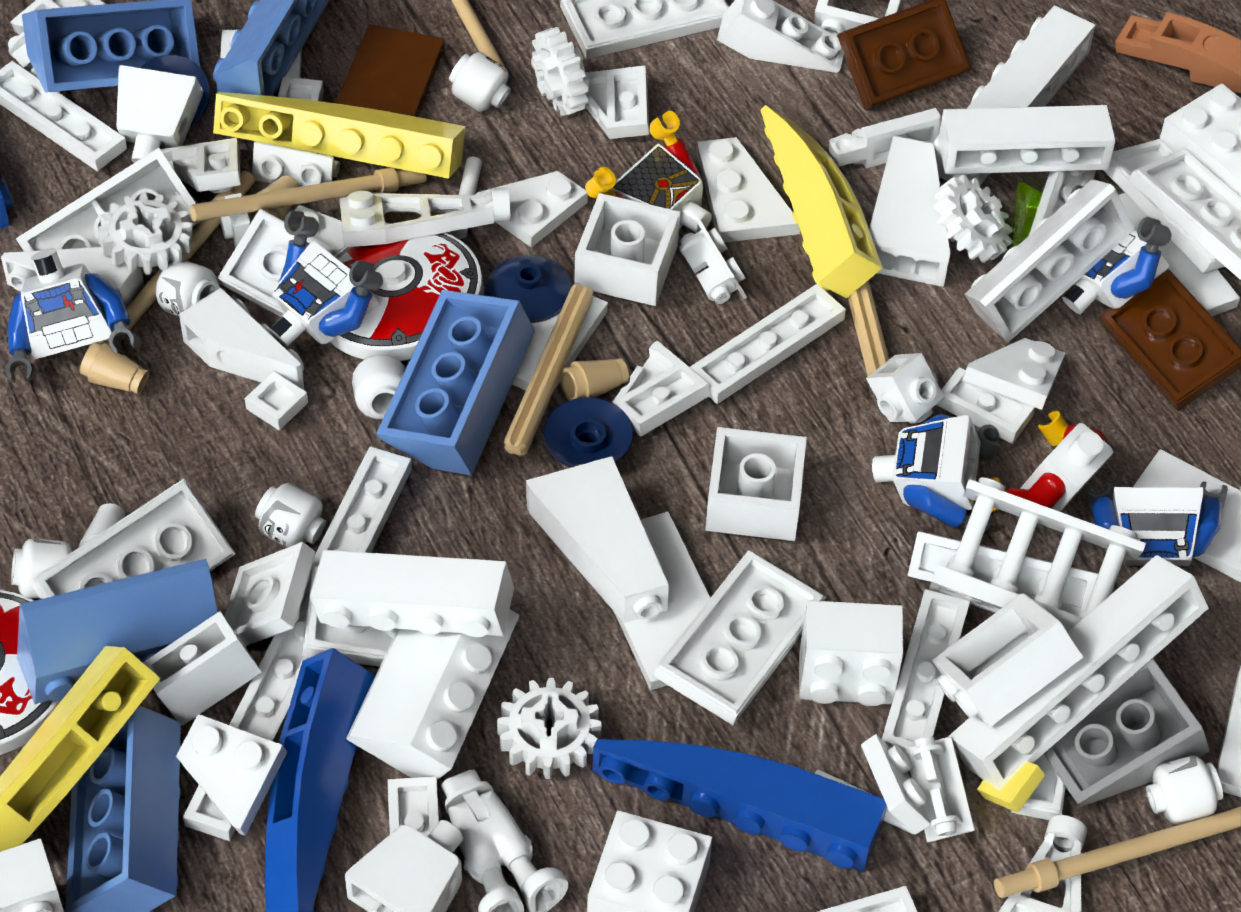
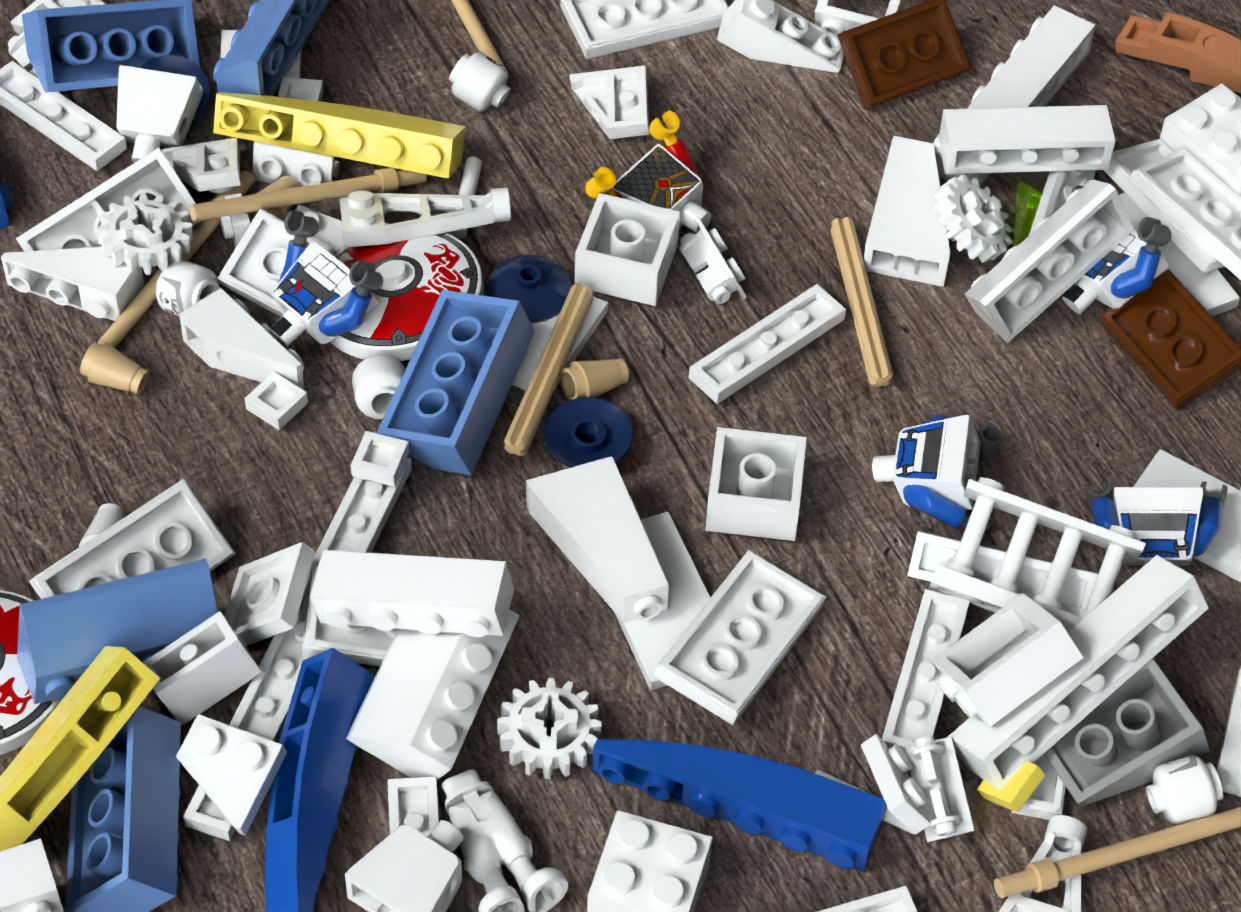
torso [5,249,141,383] -> none
white head [11,538,72,599] -> none
white head [255,483,326,548] -> none
reddish brown tile [335,24,445,117] -> none
white wing [475,171,588,248] -> none
white gear [531,27,589,116] -> none
white wing [613,341,710,437] -> none
white wing [696,137,800,242] -> none
light yellow slope [760,105,883,299] -> none
white brick [799,600,903,706] -> none
white hinge [829,108,941,168] -> none
white brick [866,353,945,424] -> none
white plate [936,367,1035,444] -> none
white wing [963,338,1065,410] -> none
white torso [989,411,1114,512] -> none
none -> white plate [351,431,409,487]

